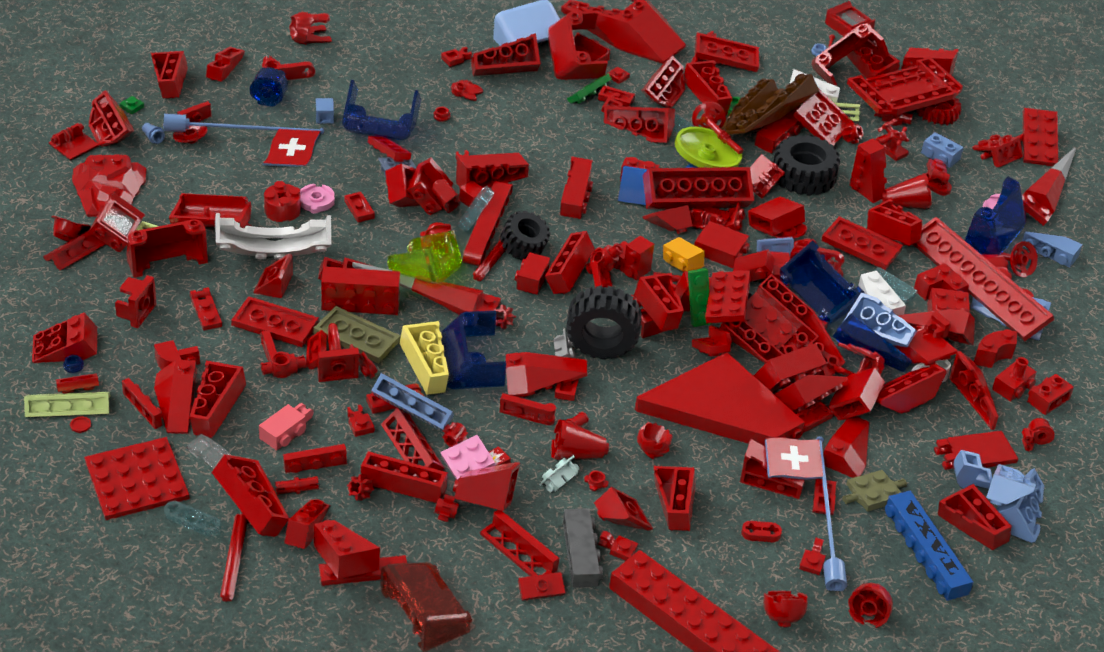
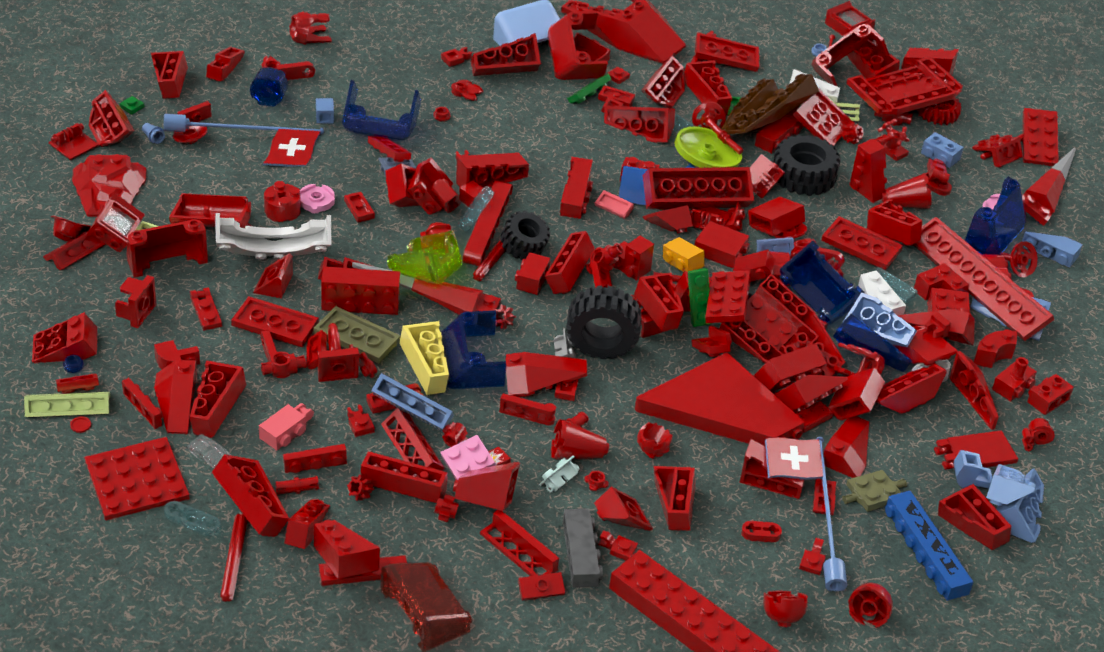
none -> coral tile [594,190,634,219]

